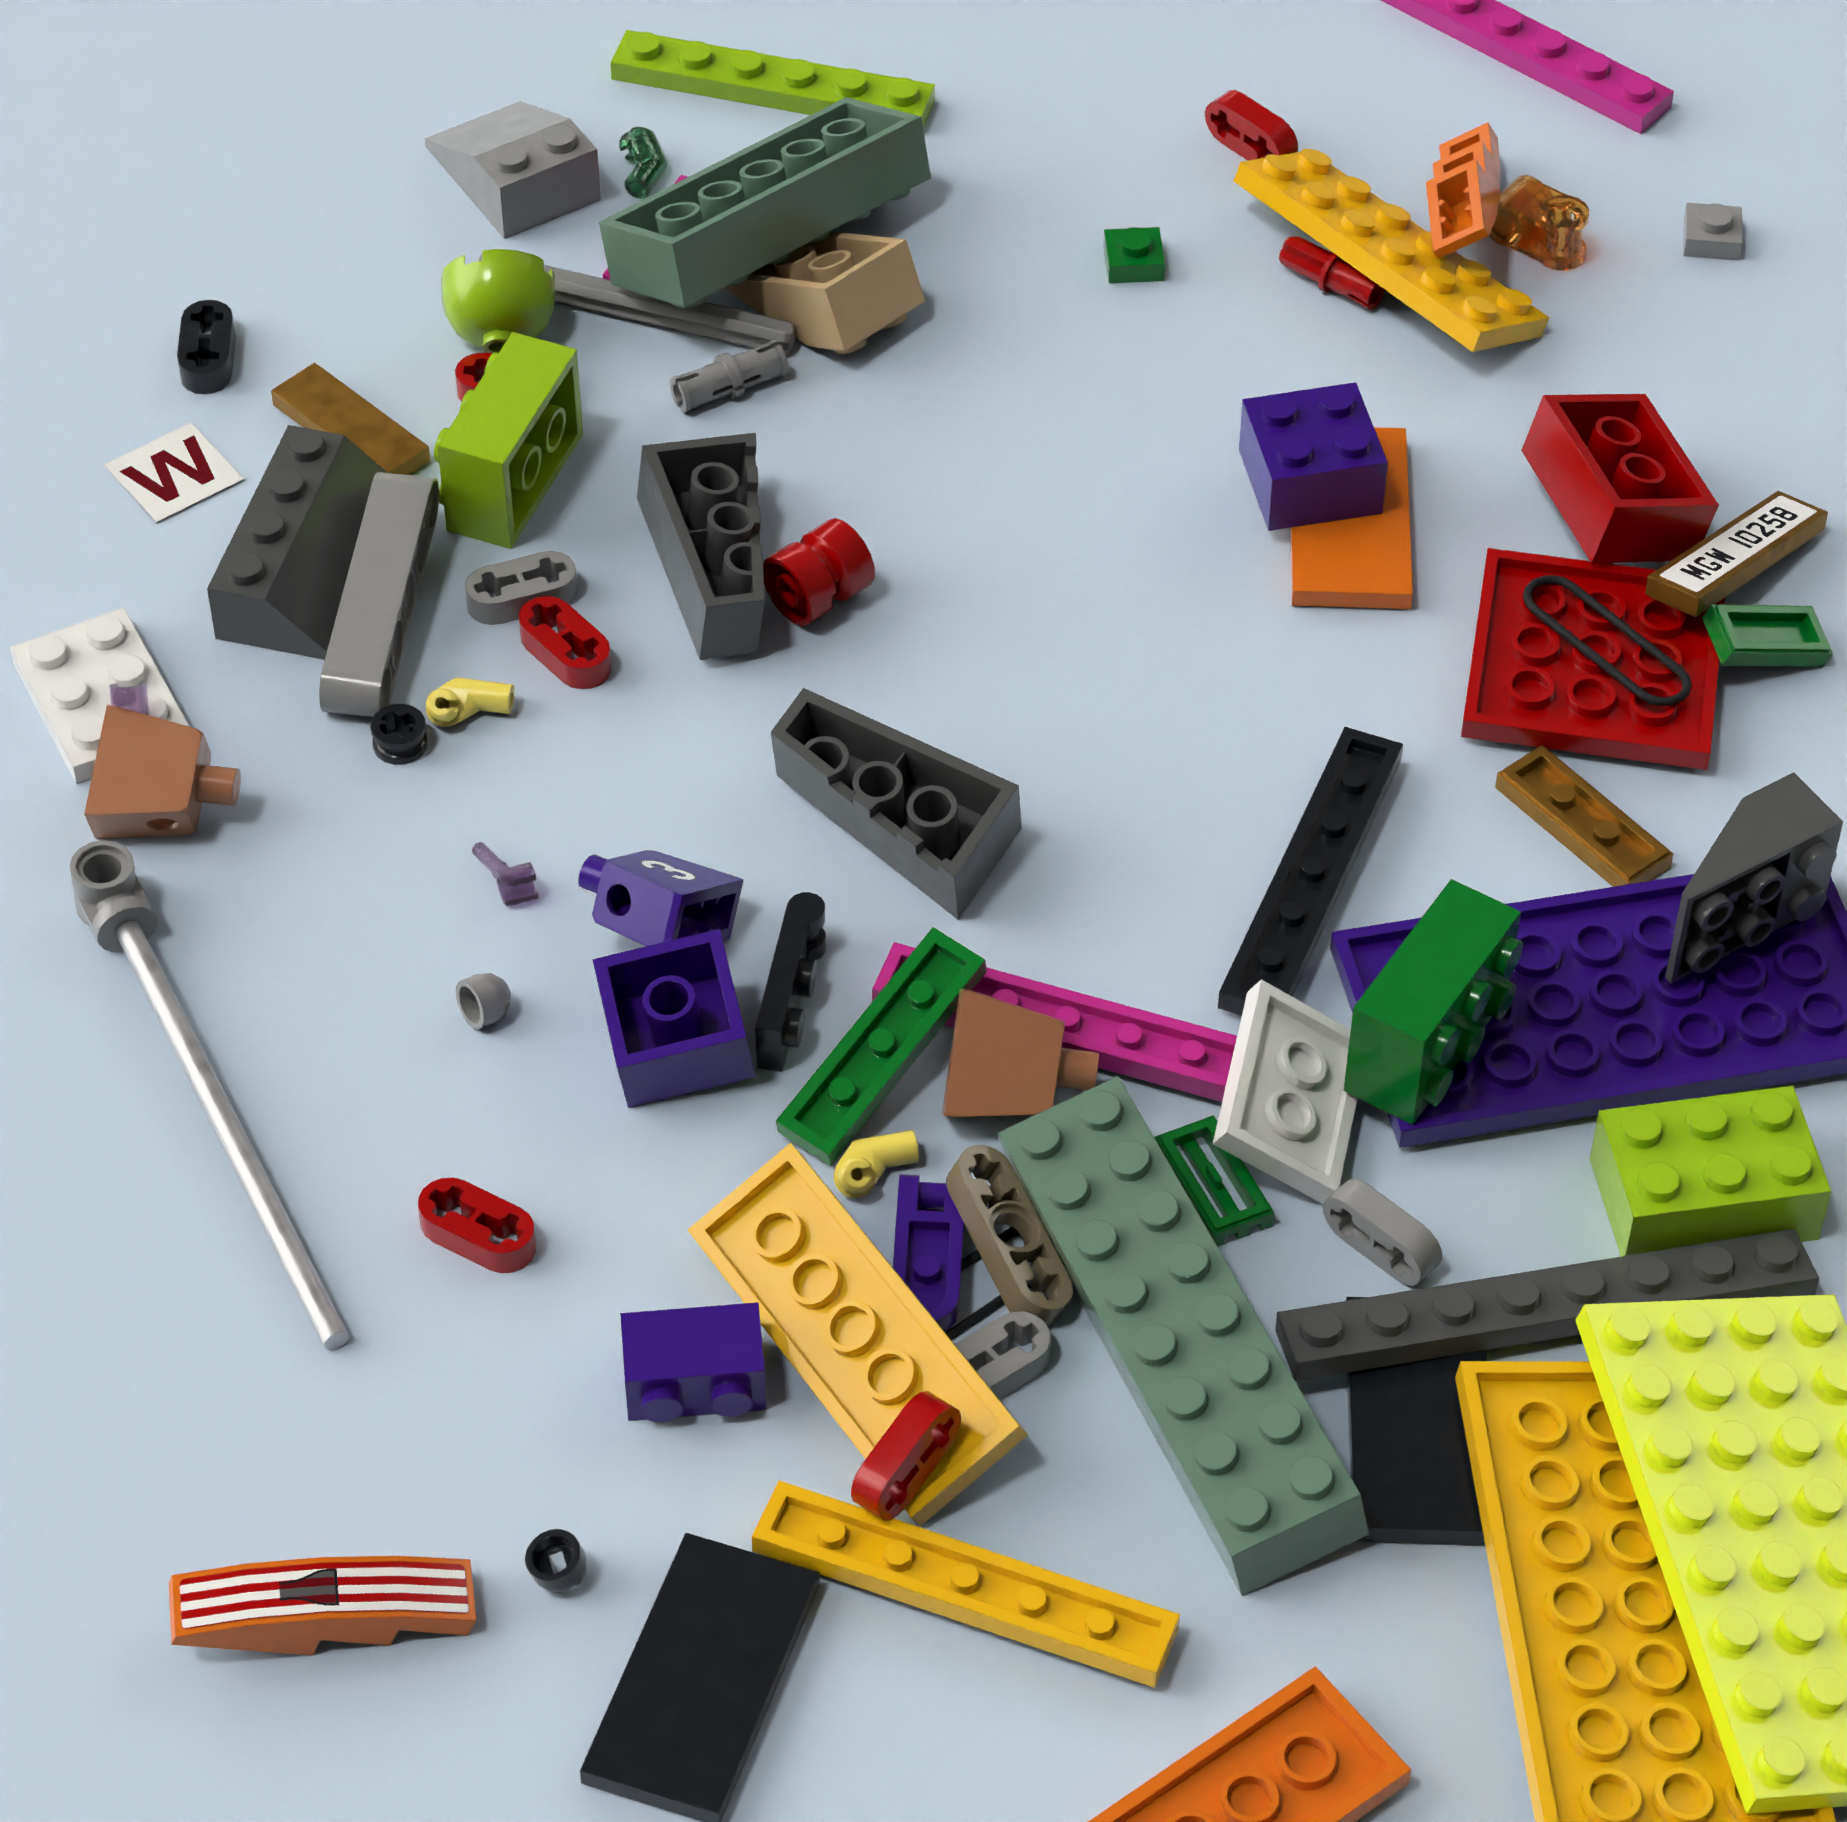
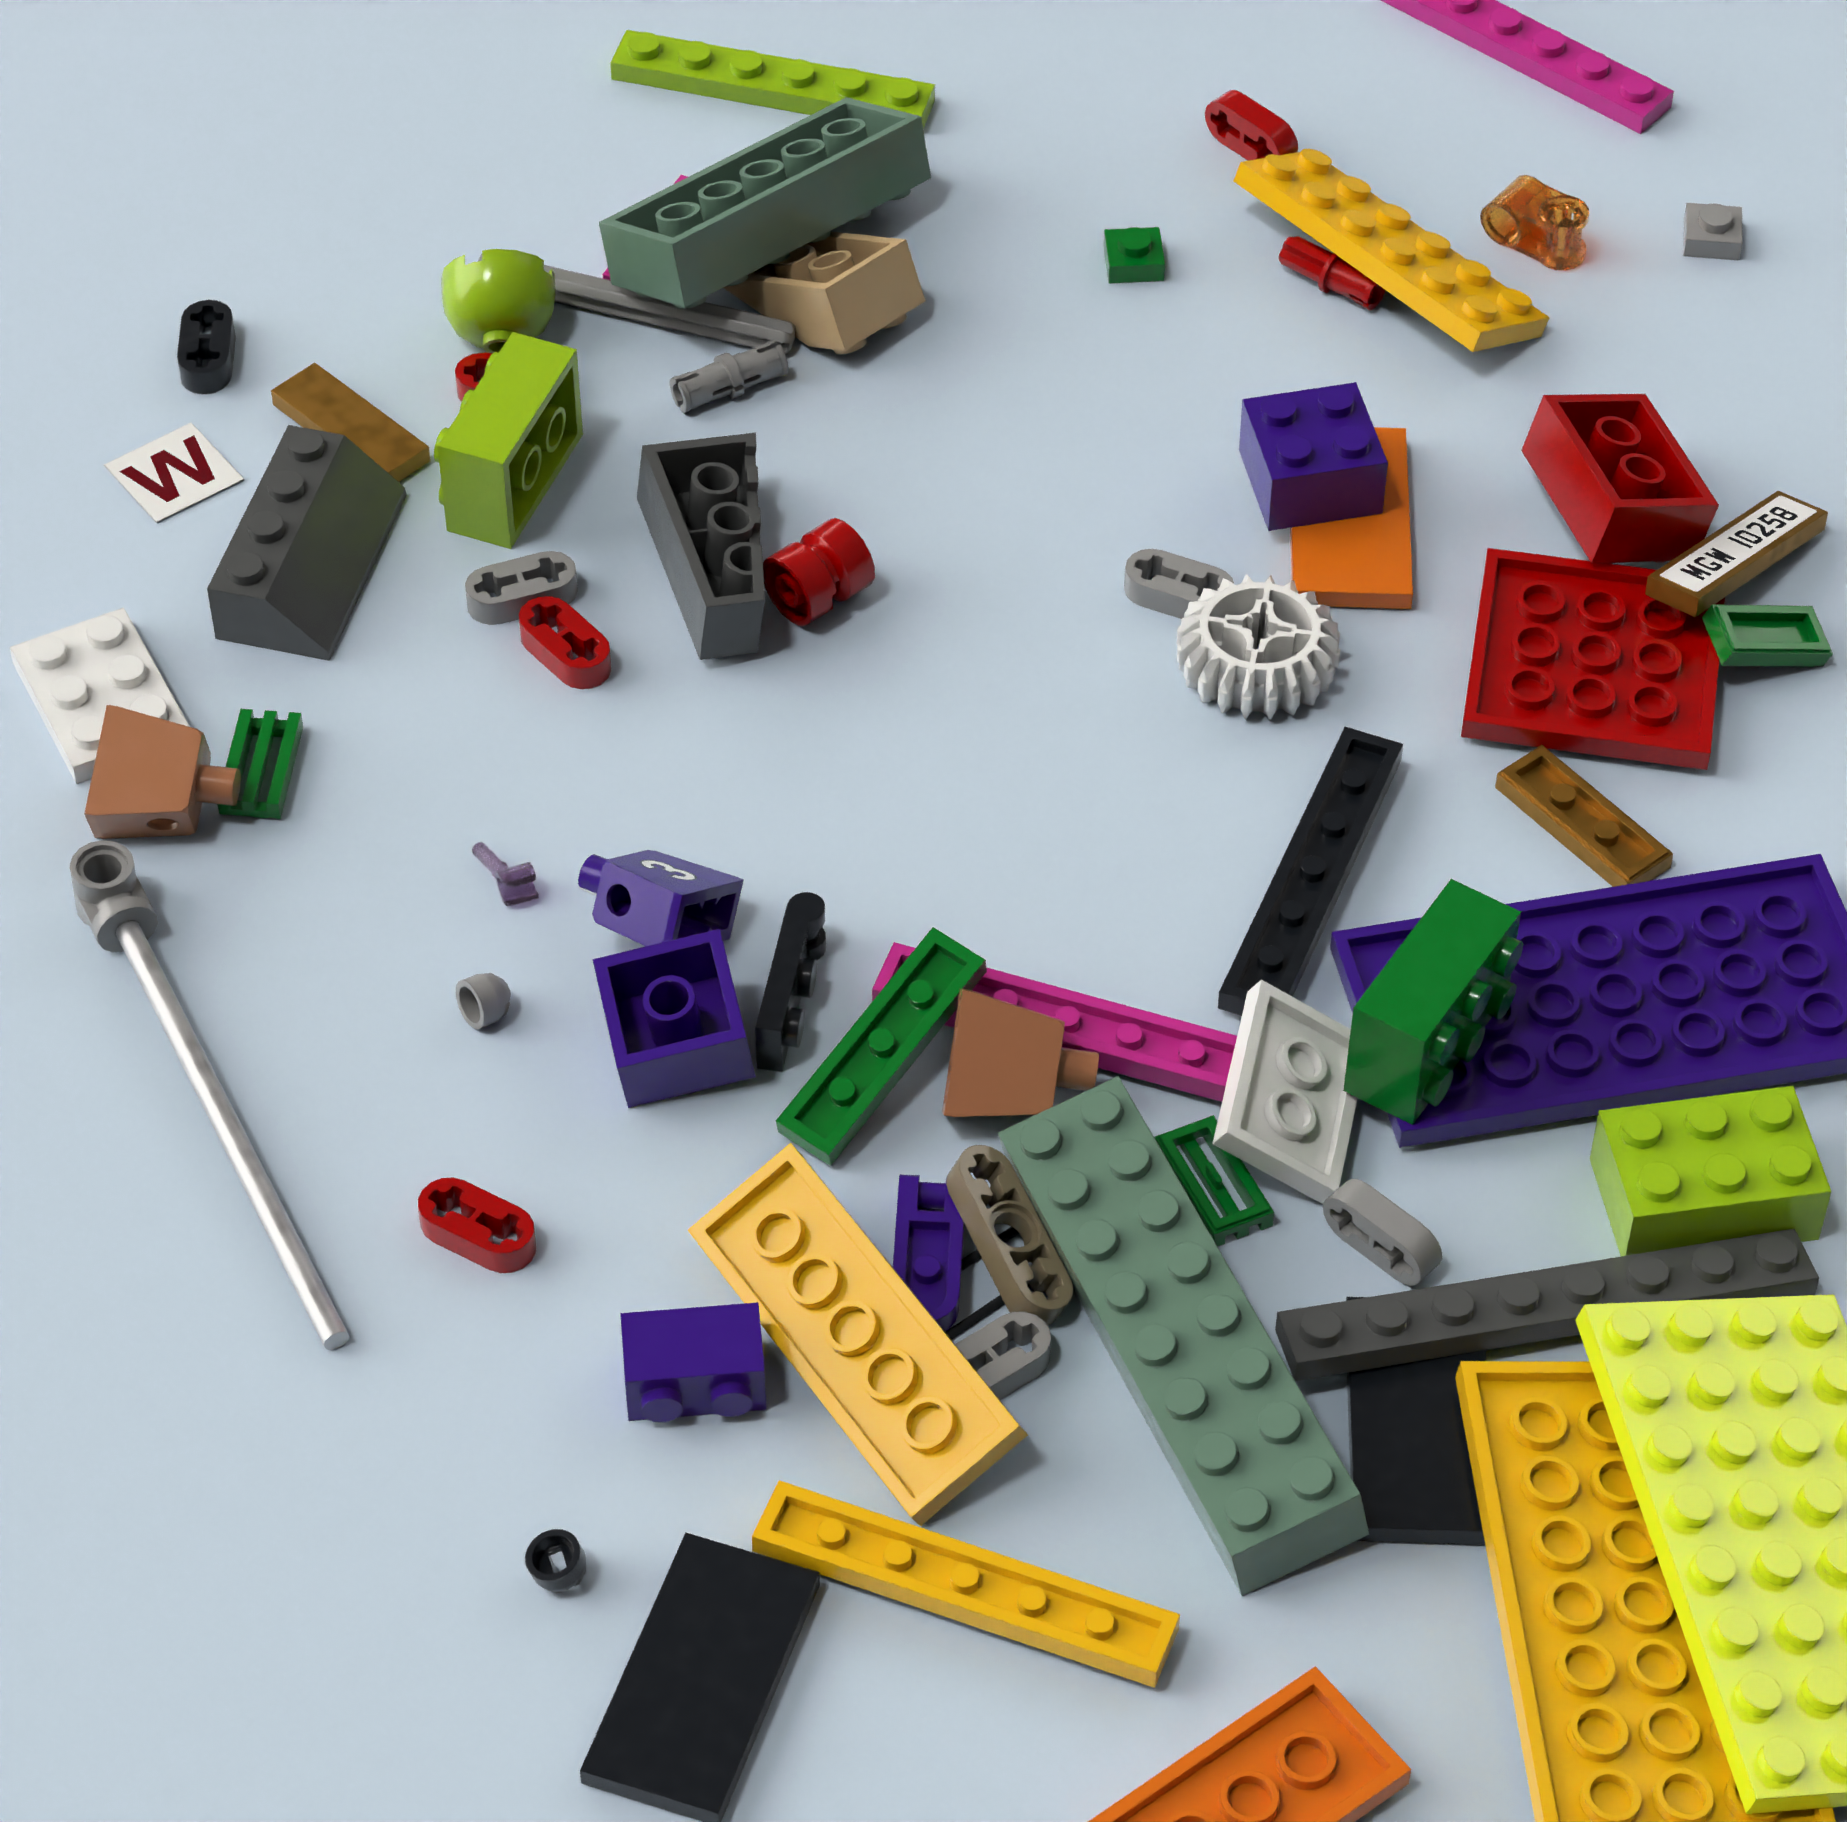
clear purple hand [109,682,149,715] -> none
slope [168,1556,476,1656] -> none
light grey beam [319,472,439,717] -> none
black bush [370,704,428,765] -> none
light grey slope [425,101,601,239] -> none
light yellow arm [425,677,515,727] -> none
clear green arm [619,126,668,199] -> none
dark grey wedge [771,688,1022,920] -> none
light yellow arm [834,1130,919,1198] -> none
red beam [851,1391,961,1521] -> none
orange slope [1426,122,1500,259] -> none
black piece [1523,575,1692,707] -> none
dark grey slope [1665,772,1843,984] -> none
none -> green tile [217,709,303,819]
none -> light grey beam [1124,549,1234,619]
none -> white gear [1177,574,1341,720]

